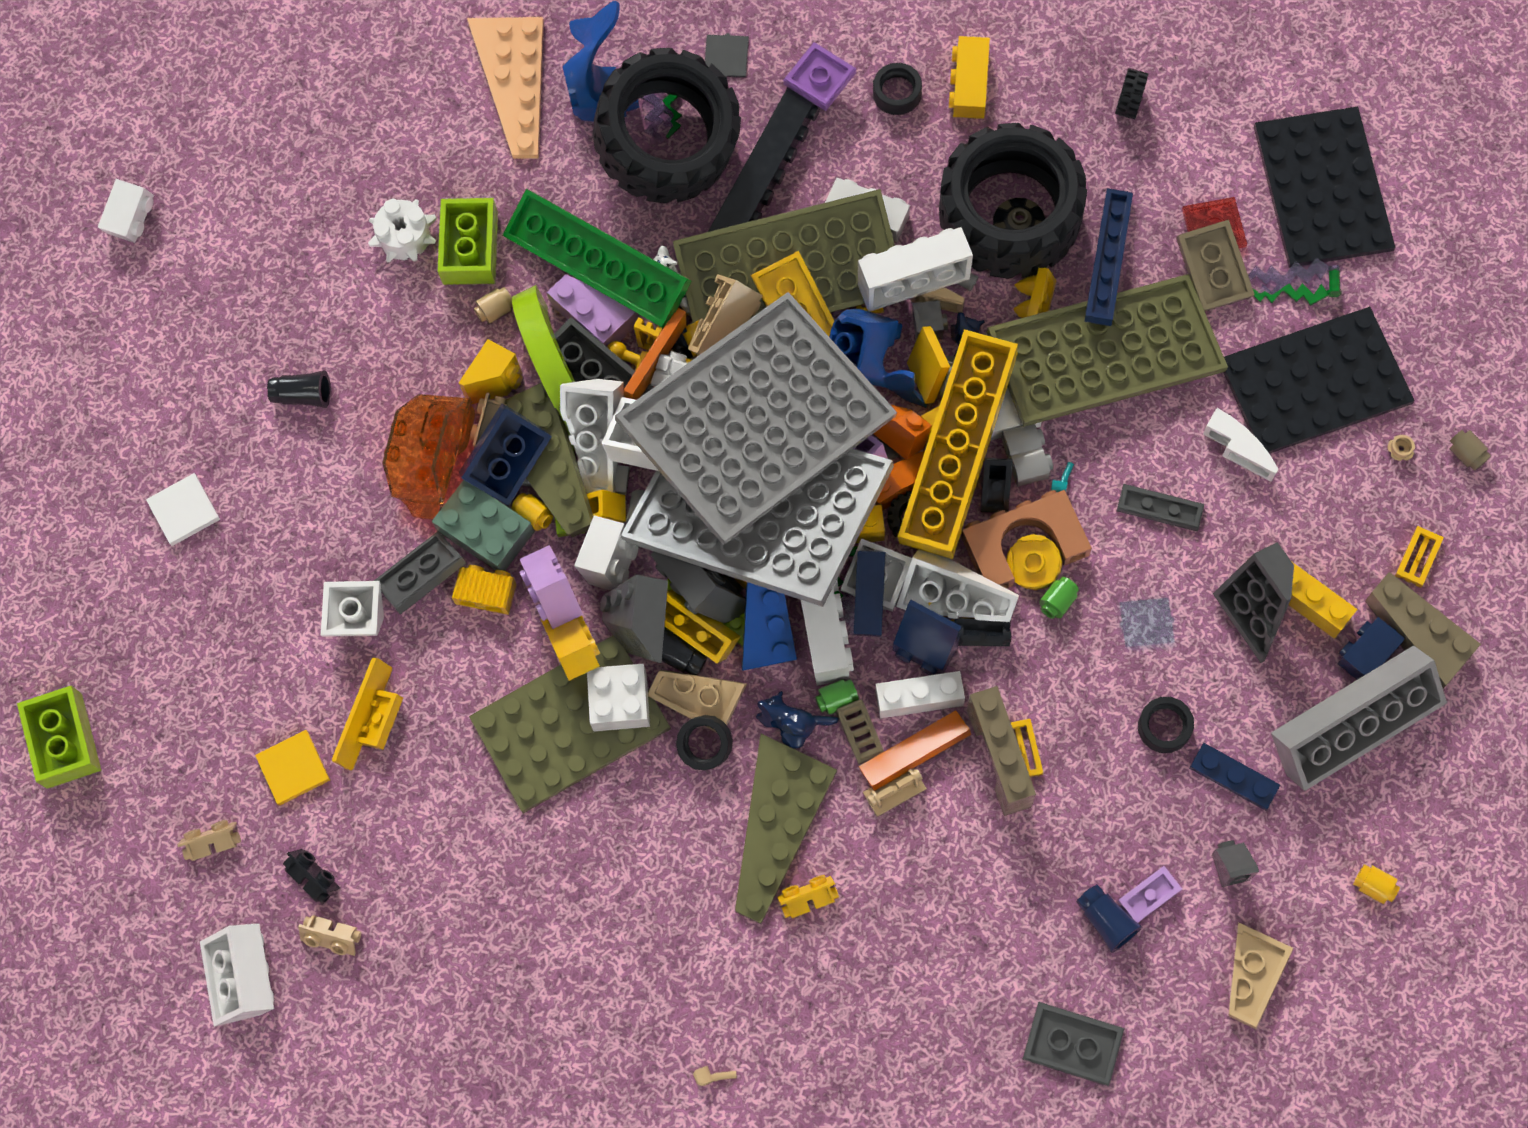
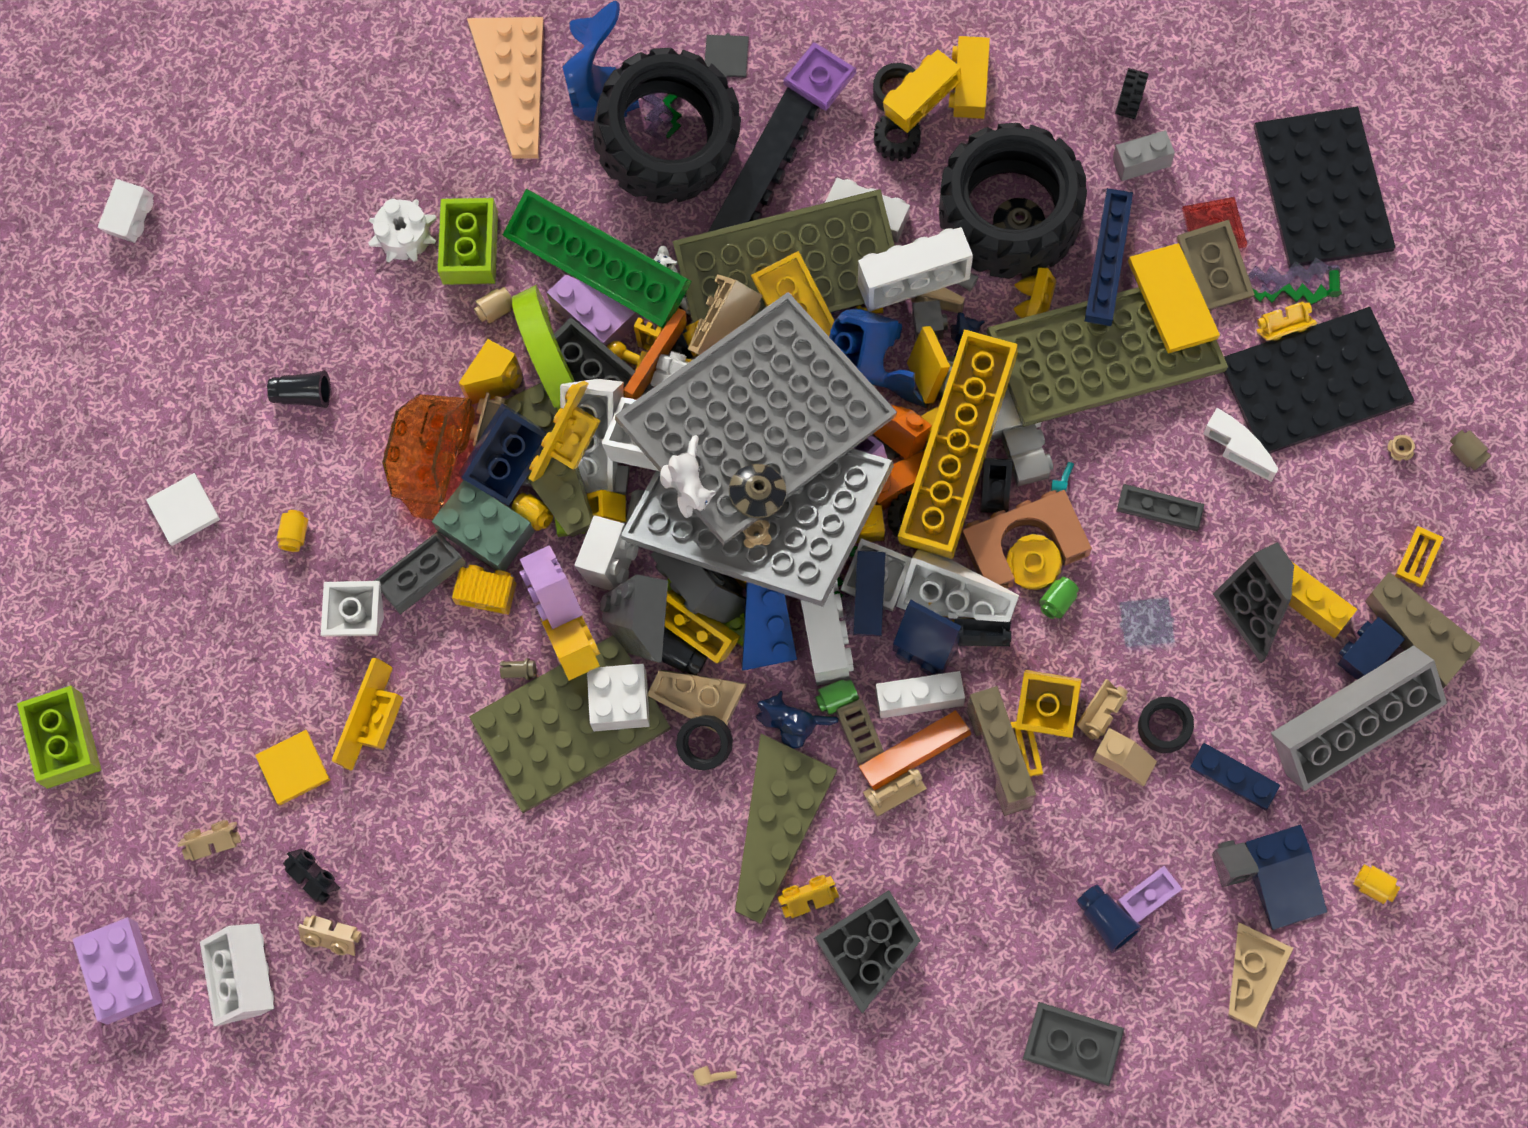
none -> lavender brick [73,917,162,1024]
none -> yellow brick [276,510,309,552]
none -> dark tan pin [500,658,536,680]
none -> yellow bracket [528,381,601,482]
none -> white animal [660,435,716,518]
none -> dish [729,464,786,518]
none -> tan plate [743,520,772,548]
none -> dark grey wedge [813,890,921,1014]
none -> black tyre [874,115,921,161]
none -> yellow brick [883,49,962,133]
none -> yellow slope [1015,670,1082,738]
none -> tan hinge [1076,679,1128,740]
none -> tan slope [1093,728,1157,786]
none -> light grey brick [1113,130,1175,181]
none -> yellow tile [1128,243,1220,354]
none -> dark blue slope [1245,824,1327,930]
none -> yellow hinge [1256,301,1317,341]

